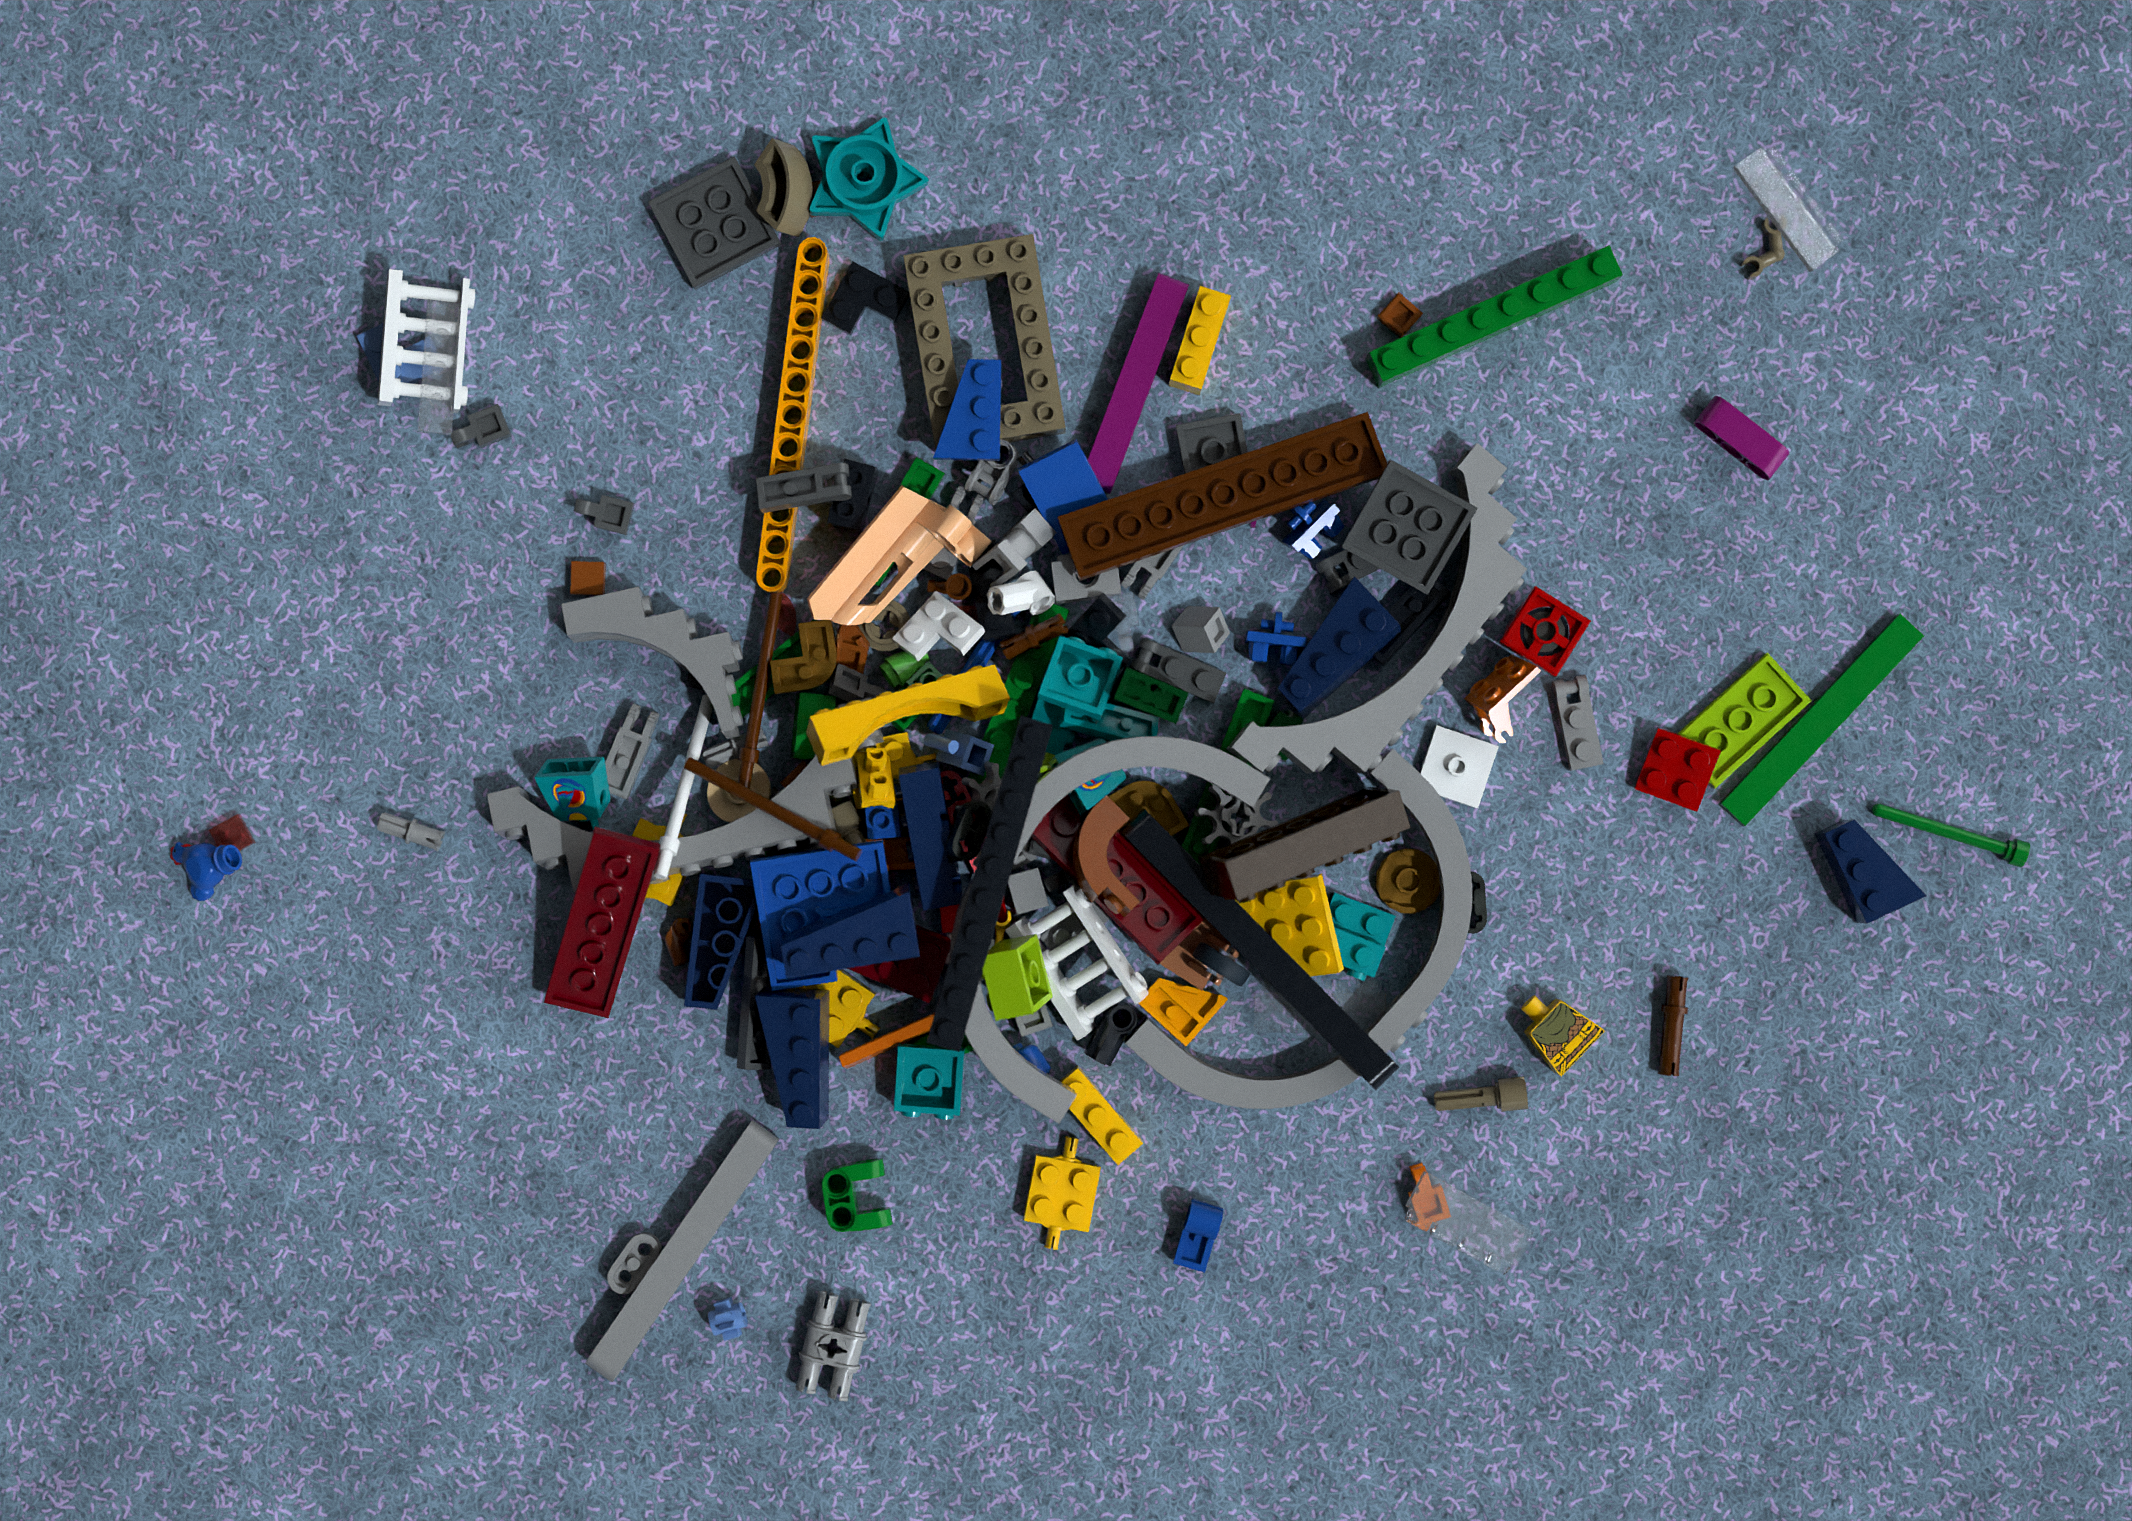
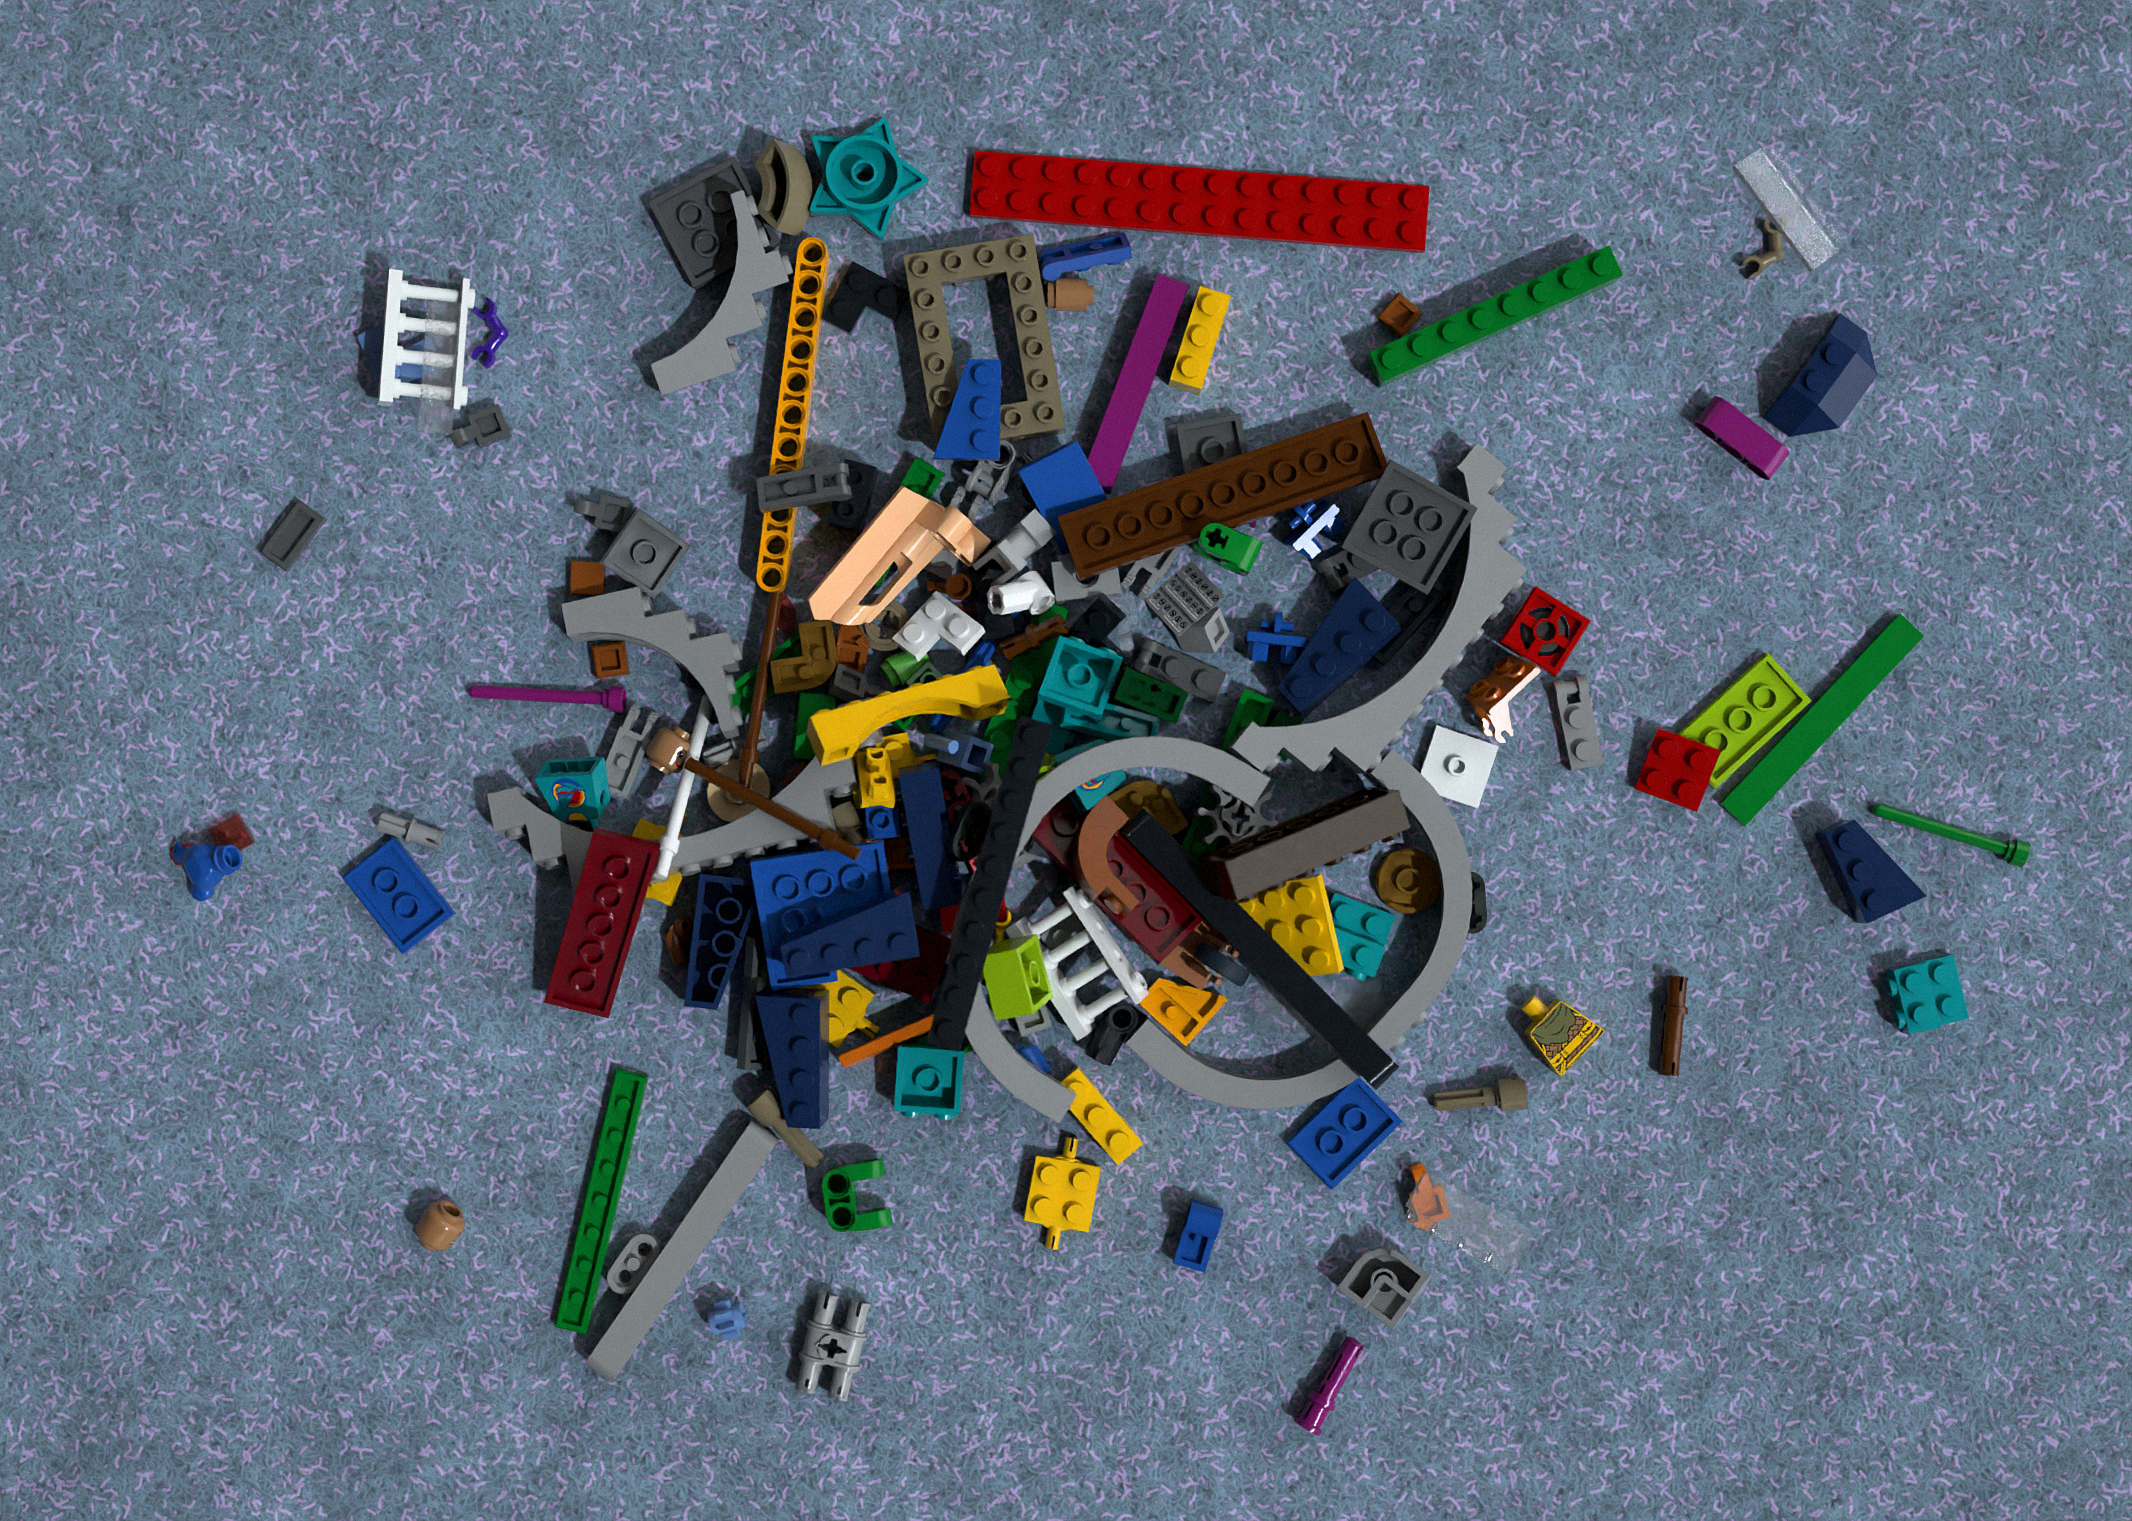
light grey panel [1008,867,1049,915] -> none
none -> dark grey tile [259,500,326,572]
none -> blue tile [342,836,456,954]
none -> medium nougat head [415,1201,465,1251]
none -> magenta piece [468,685,627,713]
none -> dark purple arm [472,297,508,368]
none -> green tile [554,1068,649,1334]
none -> dark orange tile [592,642,630,679]
none -> dark grey plate [598,508,691,599]
none -> medium nougat head [646,725,691,776]
none -> light grey arch [650,190,794,395]
none -> dark tan piece [745,1085,824,1169]
none -> red plate [970,150,1430,253]
none -> blue plate [1037,232,1132,281]
none -> medium nougat brick [1048,278,1094,312]
none -> light grey sticker [1144,561,1226,636]
none -> green piece [1192,523,1263,576]
none -> blue tile [1285,1077,1403,1190]
none -> magenta pin [1294,1336,1365,1436]
none -> light grey brick [1338,1248,1431,1329]
none -> dark blue wedge [1763,313,1878,437]
none -> teal plate [1884,954,1969,1035]

